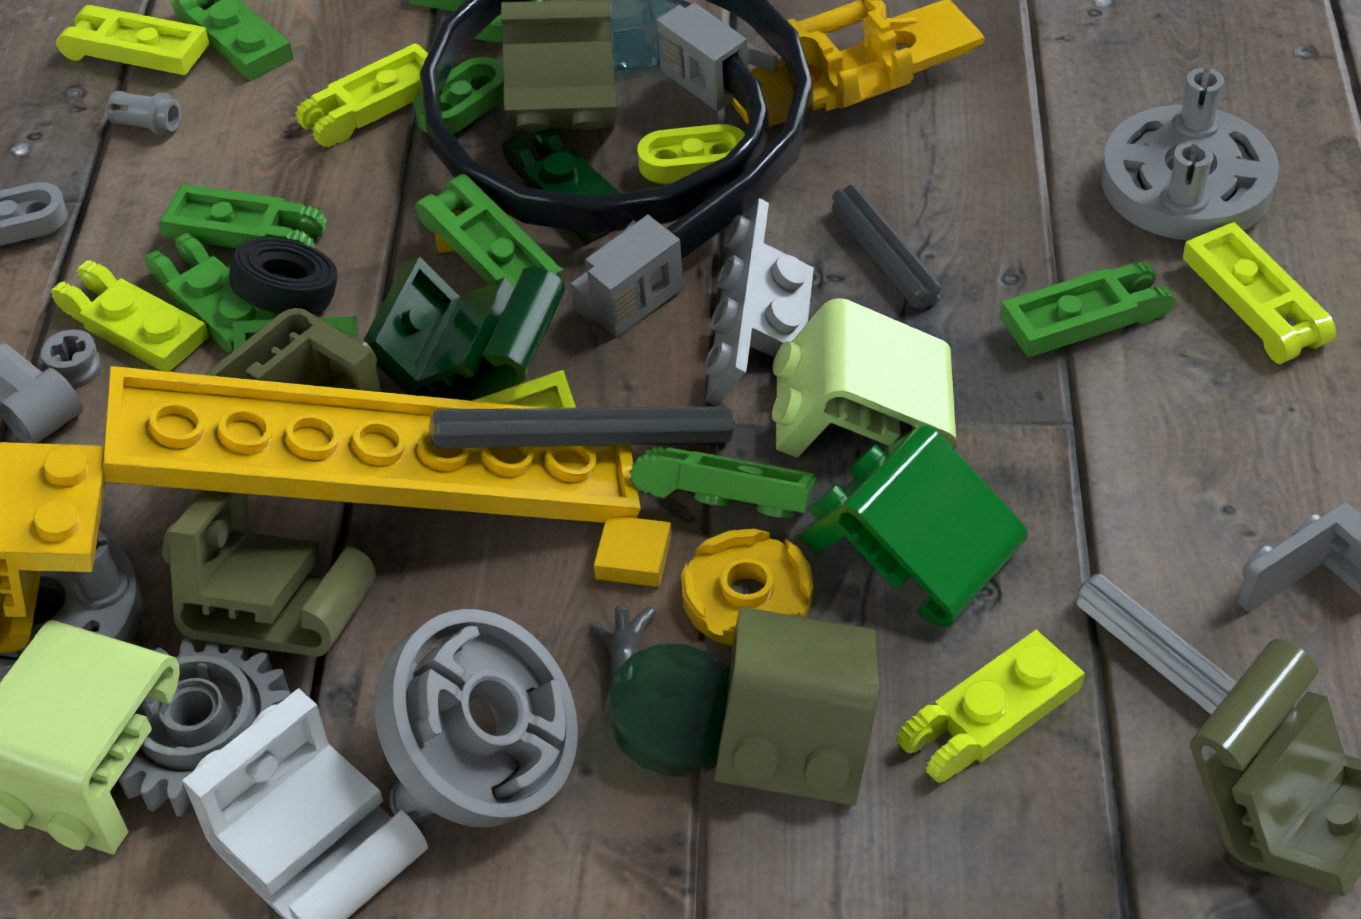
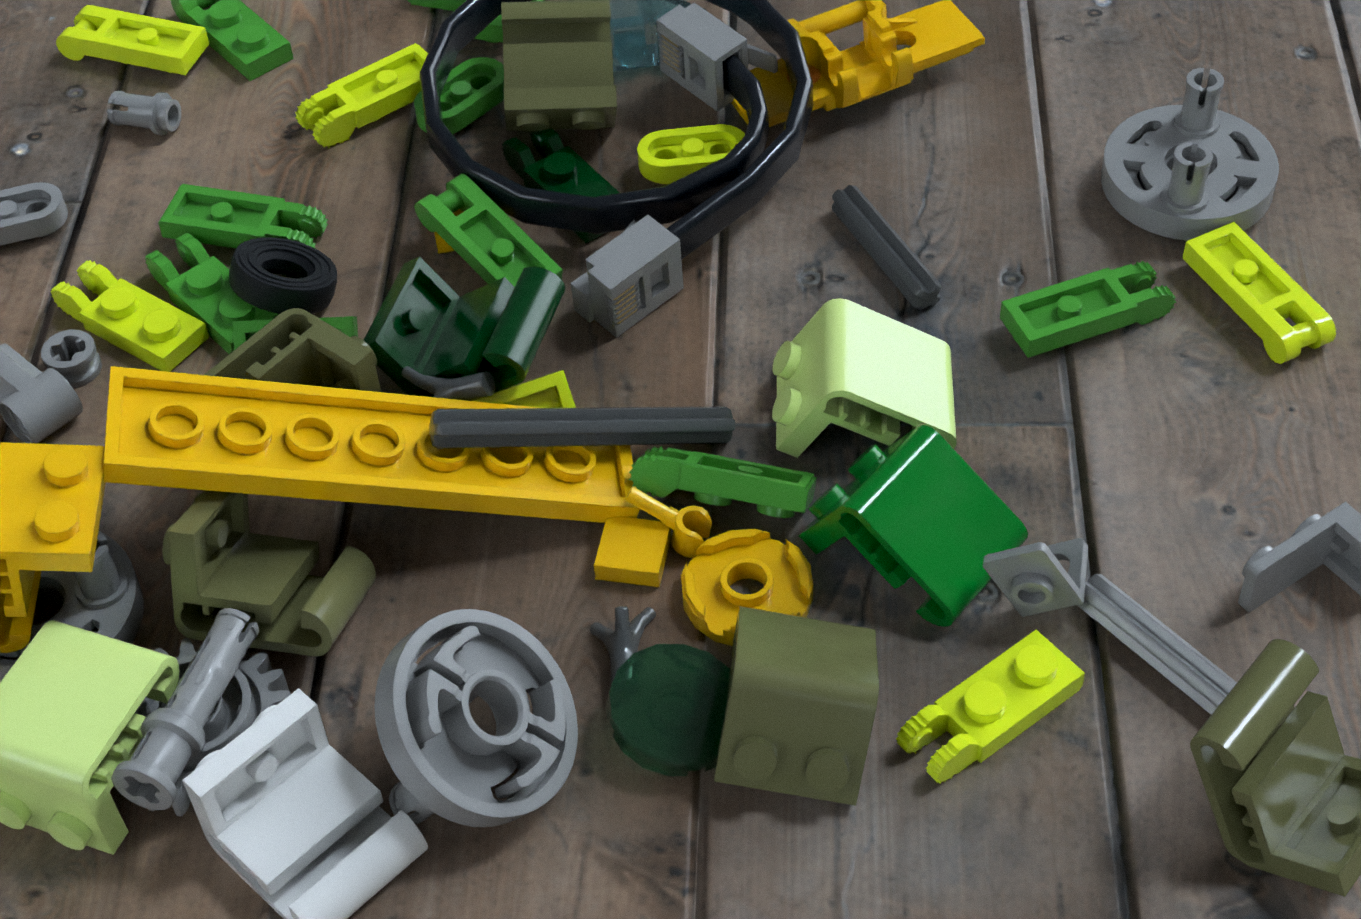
light grey bracket [704,198,814,406] -> none
none -> light grey pin [111,608,259,810]
none -> dark grey bar [401,366,496,401]
none -> yellow hand [625,486,712,558]
none -> light grey bracket [983,538,1088,617]

